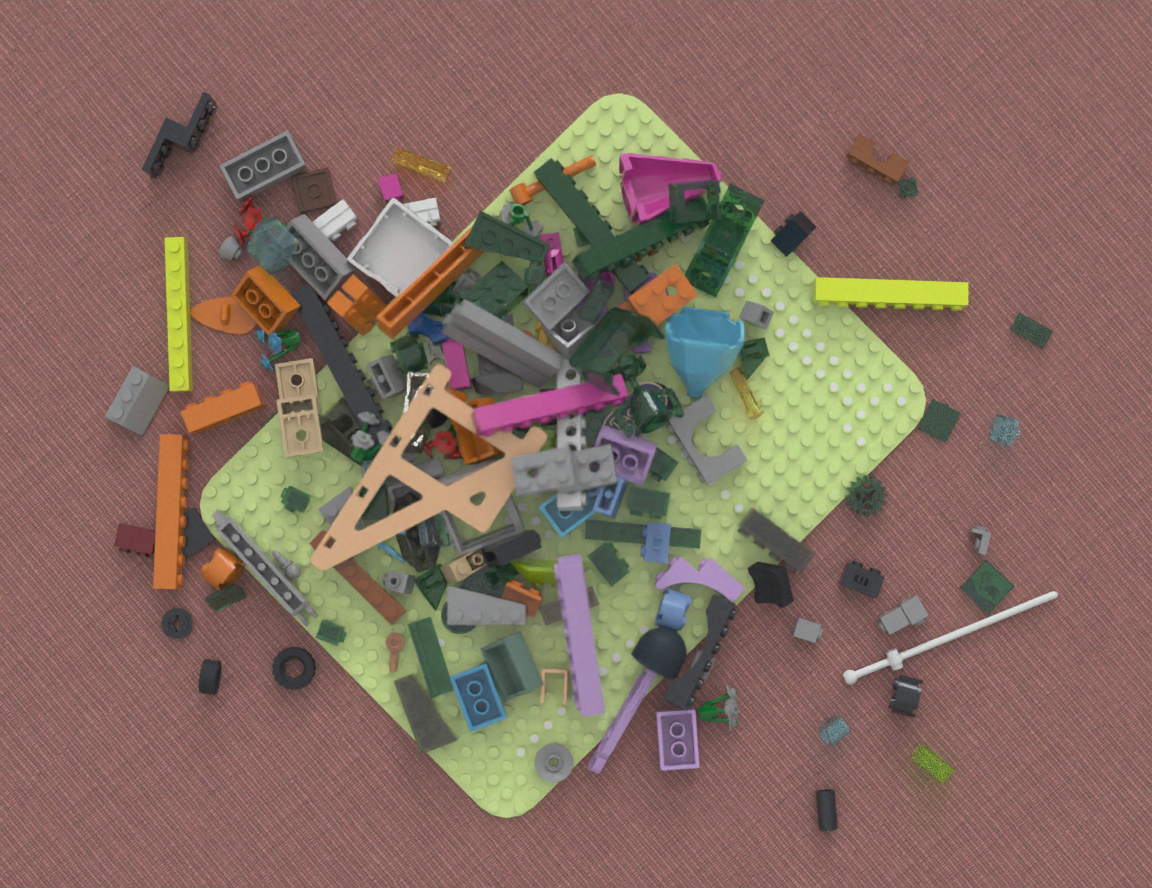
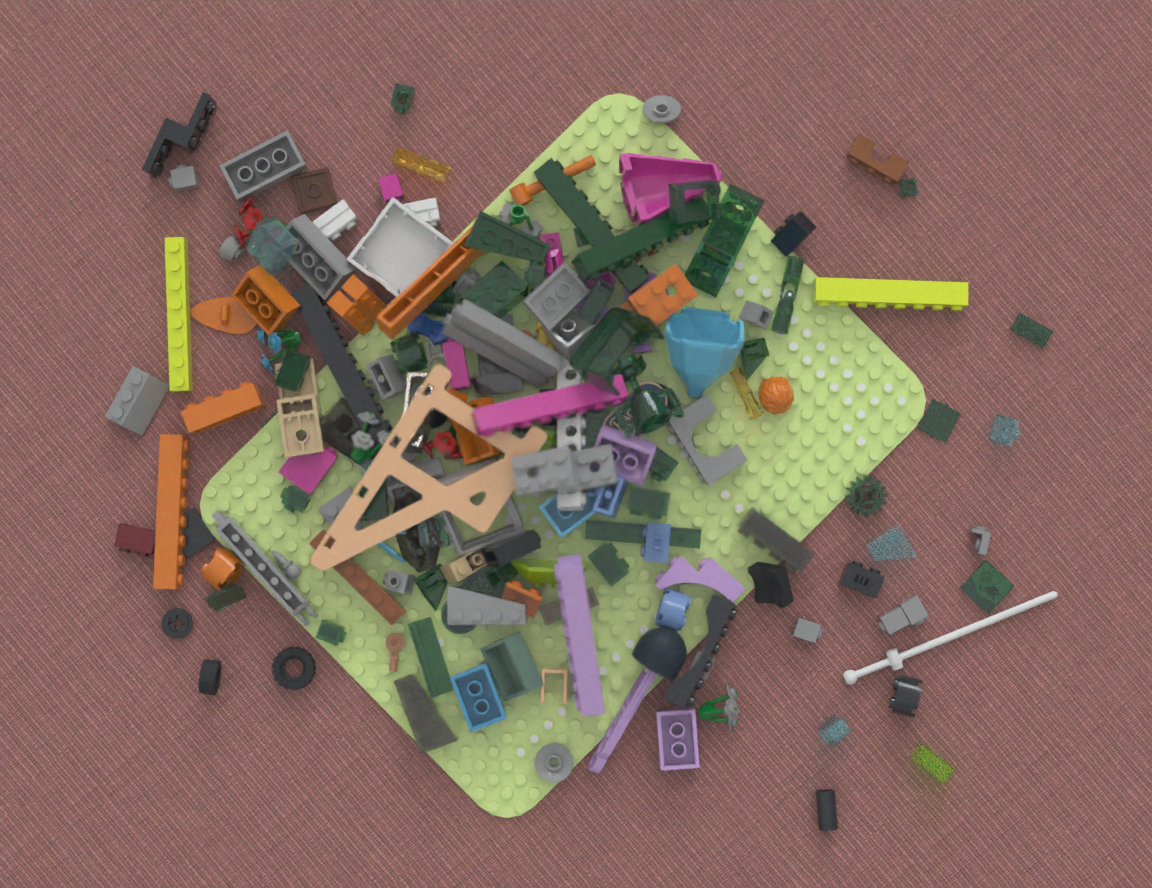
none -> light grey brick [168,165,200,192]
none -> clear green brick [273,349,312,394]
none -> dark pink brick [279,434,339,495]
none -> clear green brick [390,83,416,115]
none -> light grey dish [643,95,681,123]
none -> orange hair [758,376,794,415]
none -> clear green piece [771,256,805,335]
none -> clear light blue wing [865,524,918,561]

